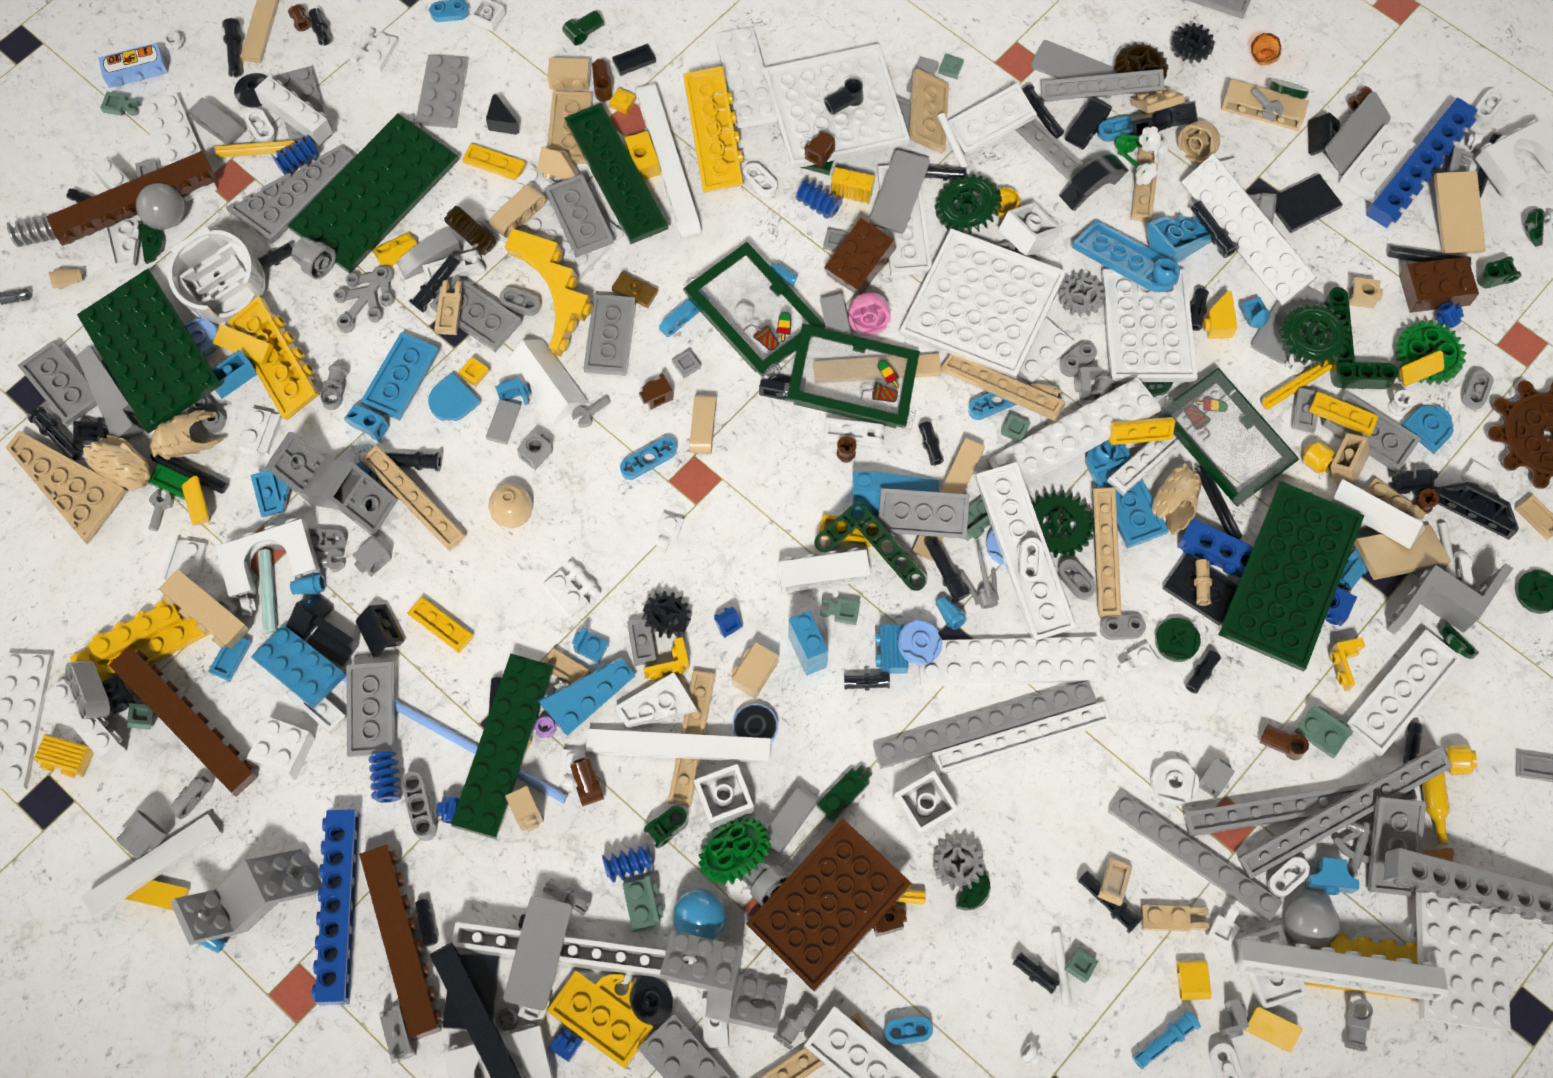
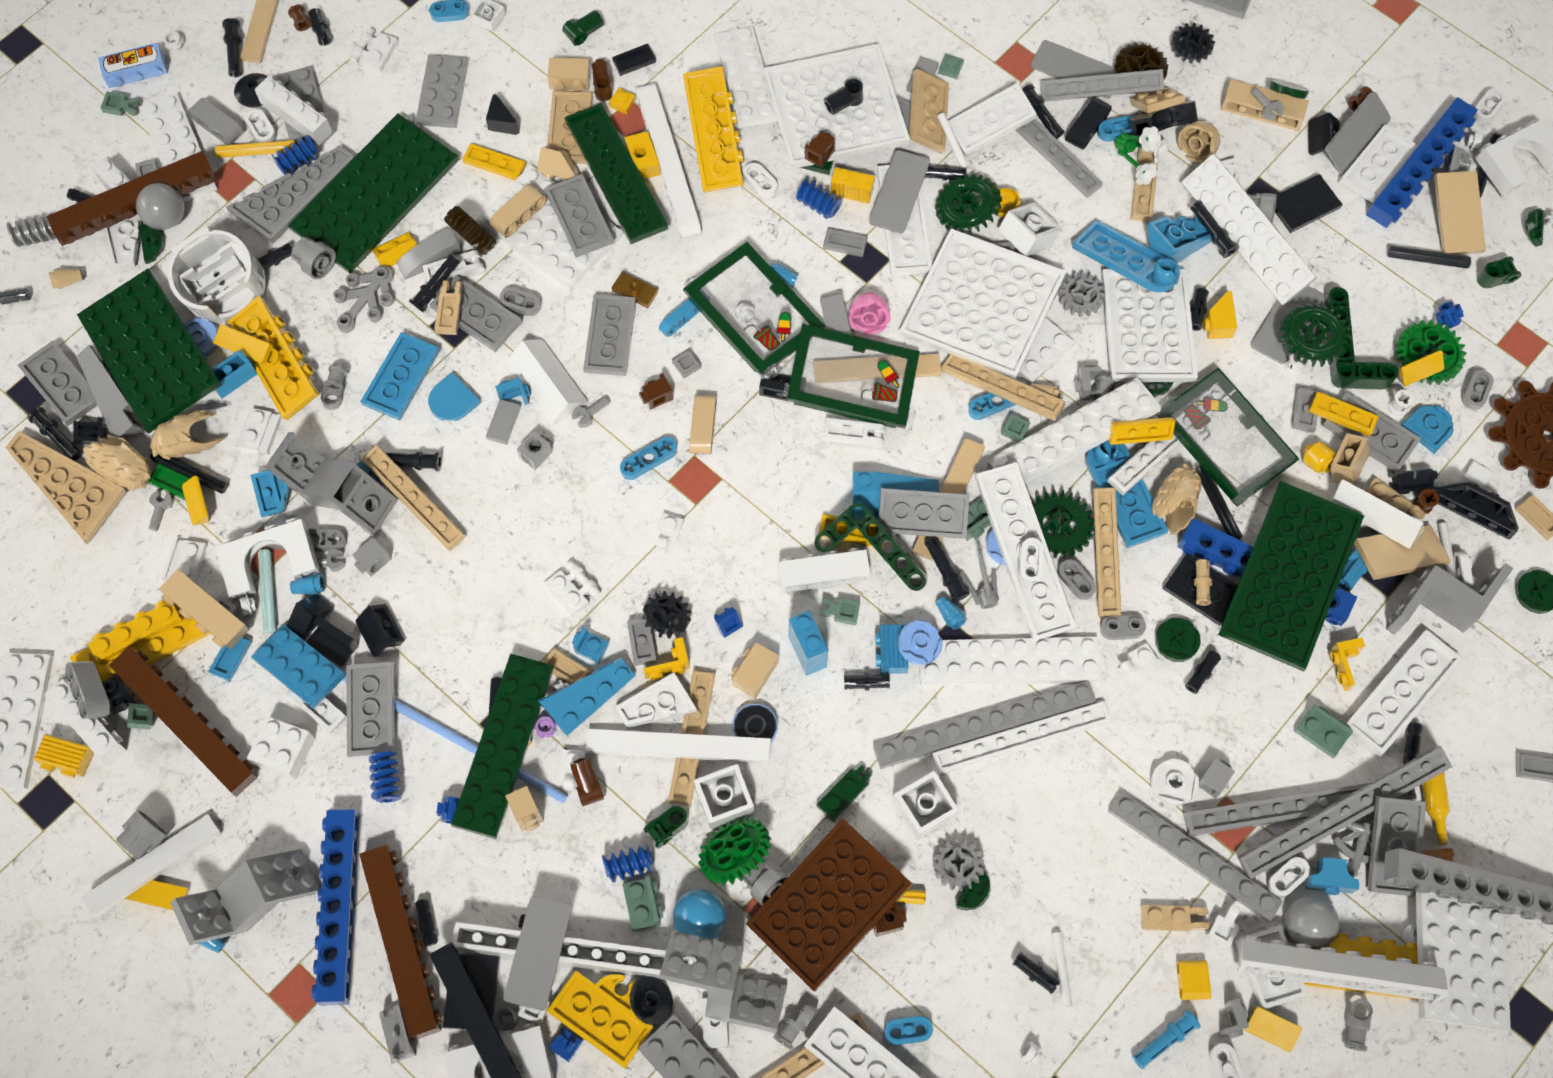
light grey plate [172,776,212,819] -> none
light grey plate [190,396,226,433] -> none
dark azure leg [344,404,389,442] -> none
light grey beam [402,771,437,841] -> none
yellow tile [407,596,474,654] -> none
yellow plate [458,357,489,387] -> none
tan cylinder [488,484,533,529] -> none
yellow arch [504,228,593,357] -> none
light grey pin [543,878,591,916] -> none
light grey beam [767,786,819,853] -> none
reddish brown brick [824,218,897,296] -> none
reddish brown bush [836,436,857,463] -> none
black pin [918,421,944,466] -> none
black arch [1059,155,1129,211] -> none
light grey plate [1060,342,1097,377] -> none
sand green plate [1064,948,1099,983] -> none
black pin [1078,870,1143,934] -> none
tan tile [1098,857,1132,906] -> none
dark azure plate [1240,297,1270,328] -> none
clear orange hair [1251,33,1282,66] -> none
reddish brown piece [1259,724,1309,761] -> none
yellow axle [1261,360,1332,410] -> none
tan brick [1349,277,1383,309] -> none
reddish brown brick [1399,257,1479,313] -> none
dark green plate [1439,621,1479,659] -> none
yellow head [1446,745,1477,775] -> none

